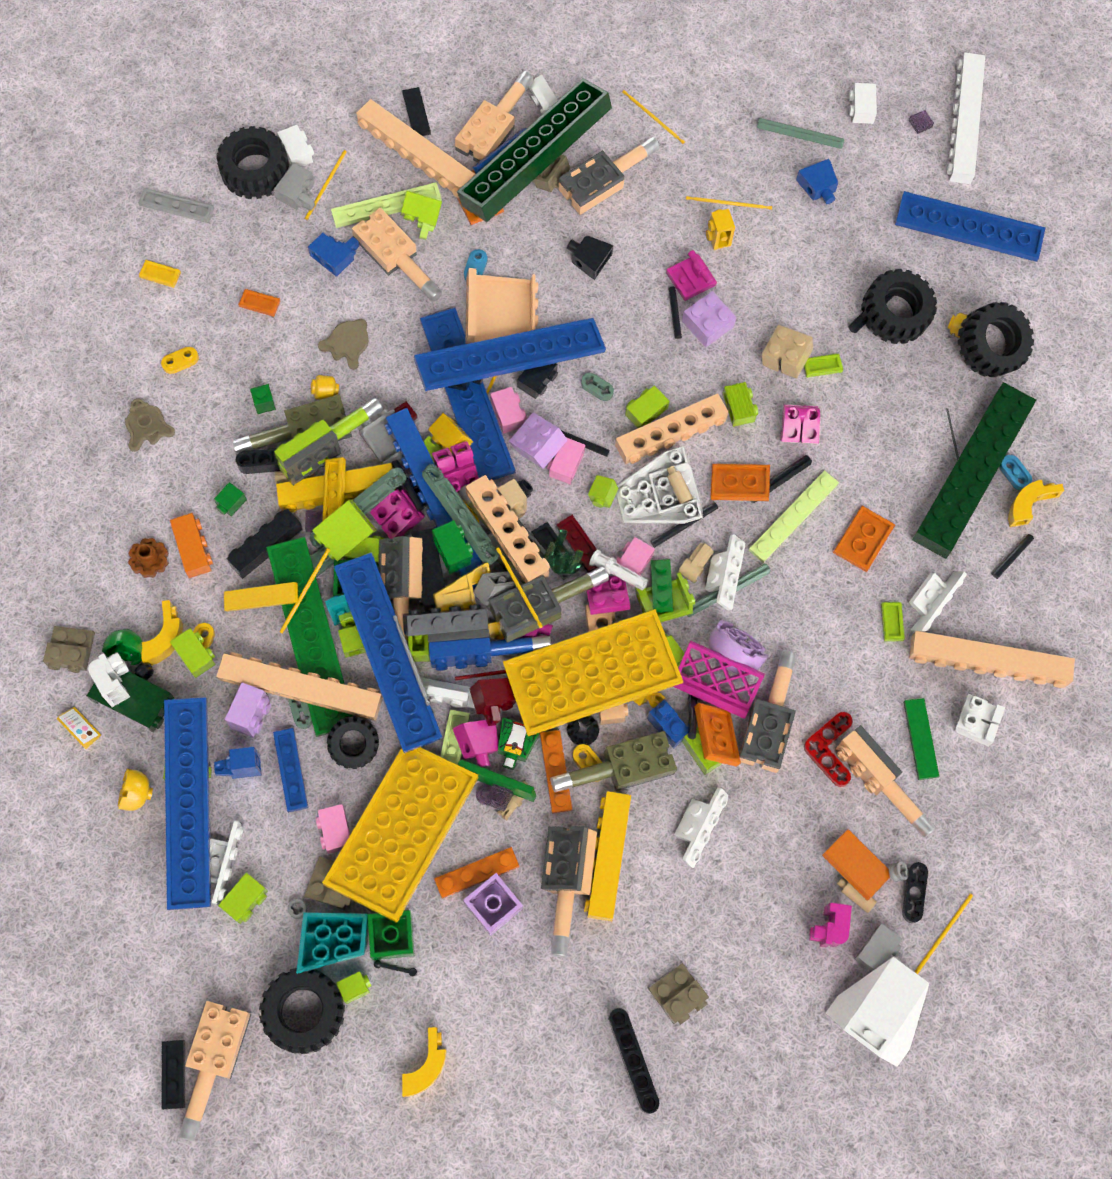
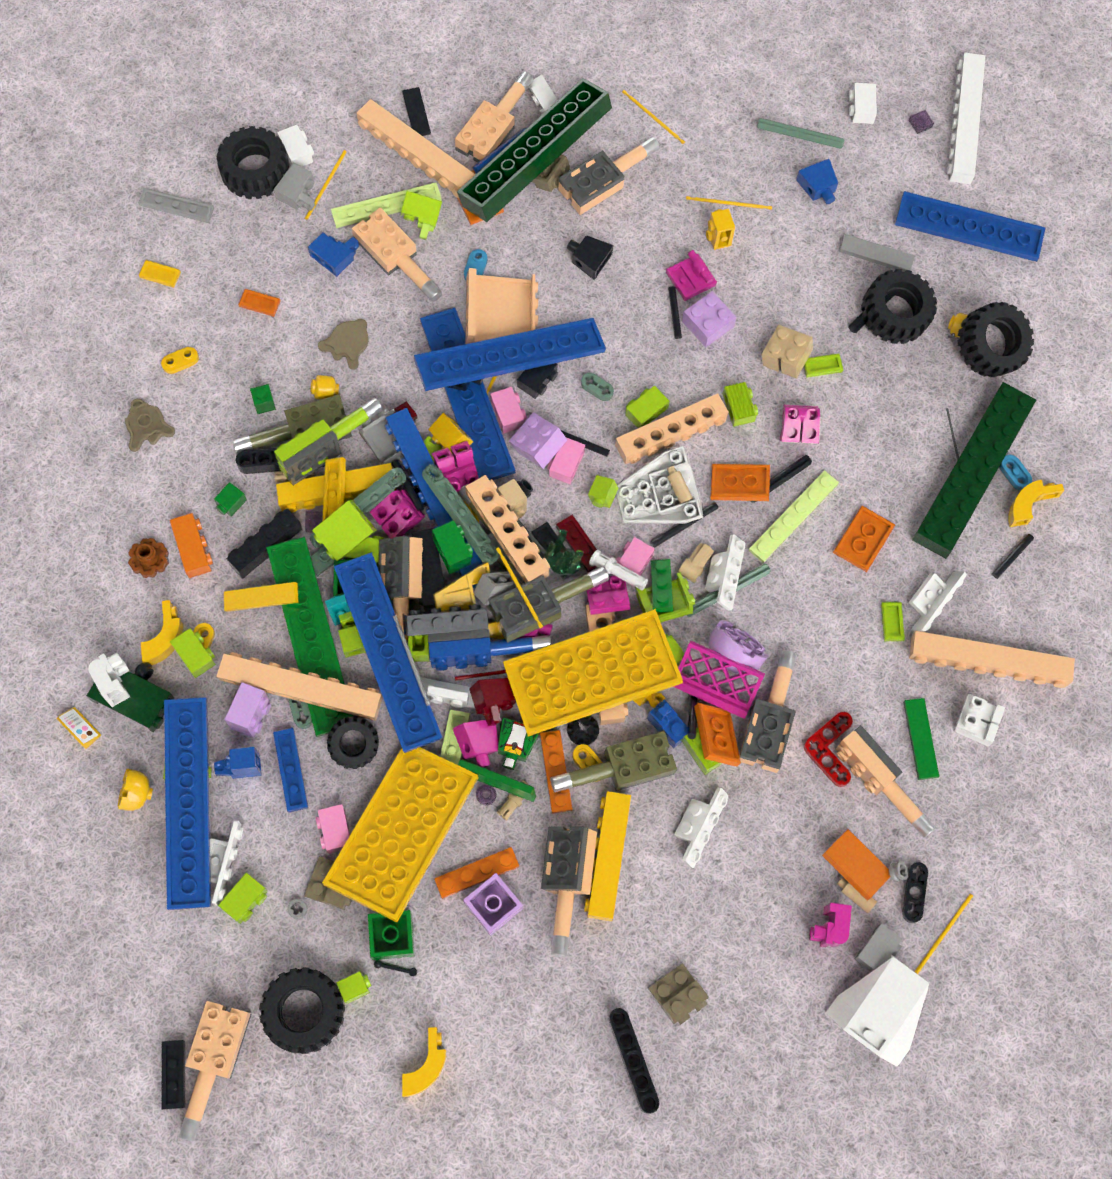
dark tan plate [43,626,95,673] -> none
green cylinder [102,629,143,665] -> none
yellow piece [279,548,330,634] -> none
teal wedge [296,913,369,974] -> none
clear purple plate [485,784,513,812] -> none
none -> light grey tile [839,234,915,272]

